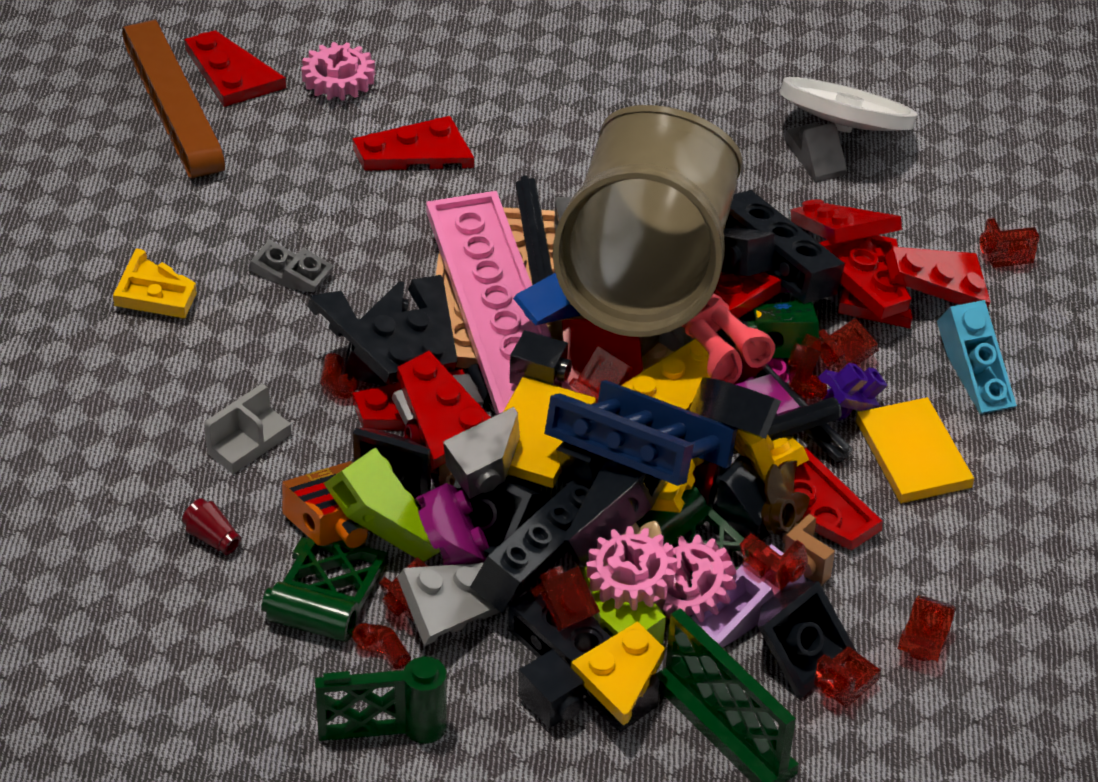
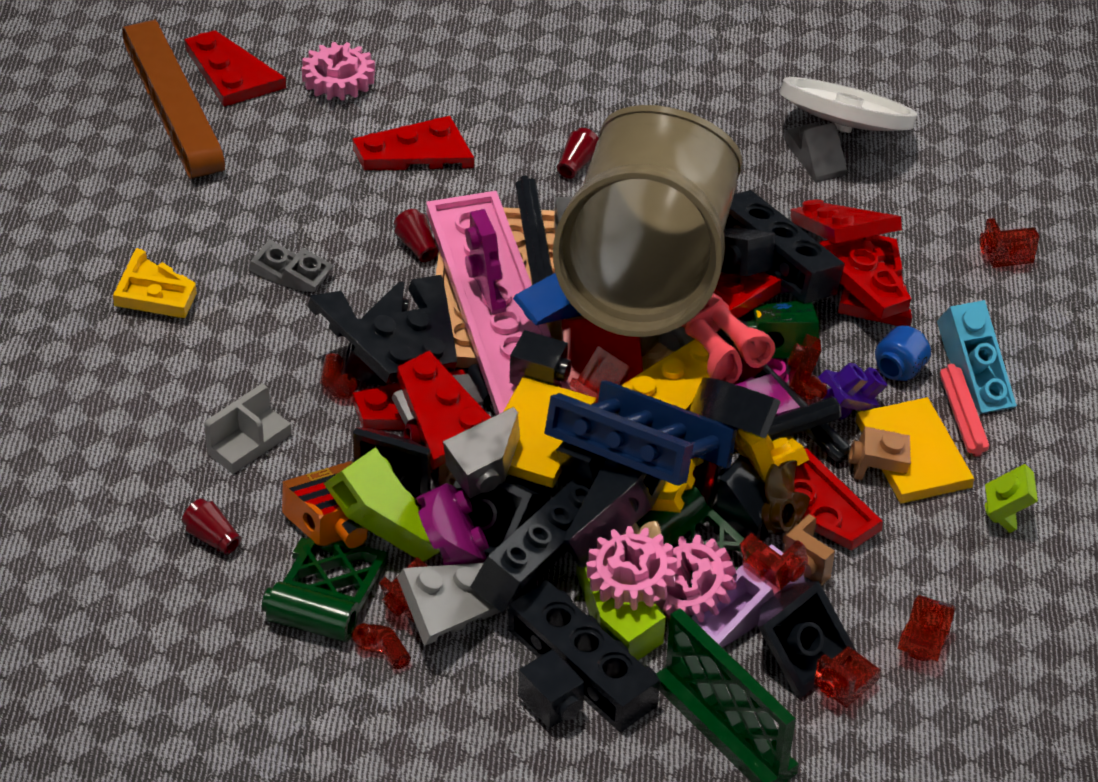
dark green piece [315,656,447,744] -> none
clear red bracket [531,565,600,631] -> none
yellow wing [571,621,665,725] -> none
clear red bracket [819,318,879,372] -> none
red wing [885,246,991,307] -> none
none -> dark red cone [394,209,439,263]
none -> magenta wing [465,209,506,314]
none -> dark red cone [556,127,599,179]
none -> medium nougat bracket [848,426,911,480]
none -> blue head [875,326,931,381]
none -> coral axle [940,364,989,457]
none -> lime bracket [985,464,1038,533]

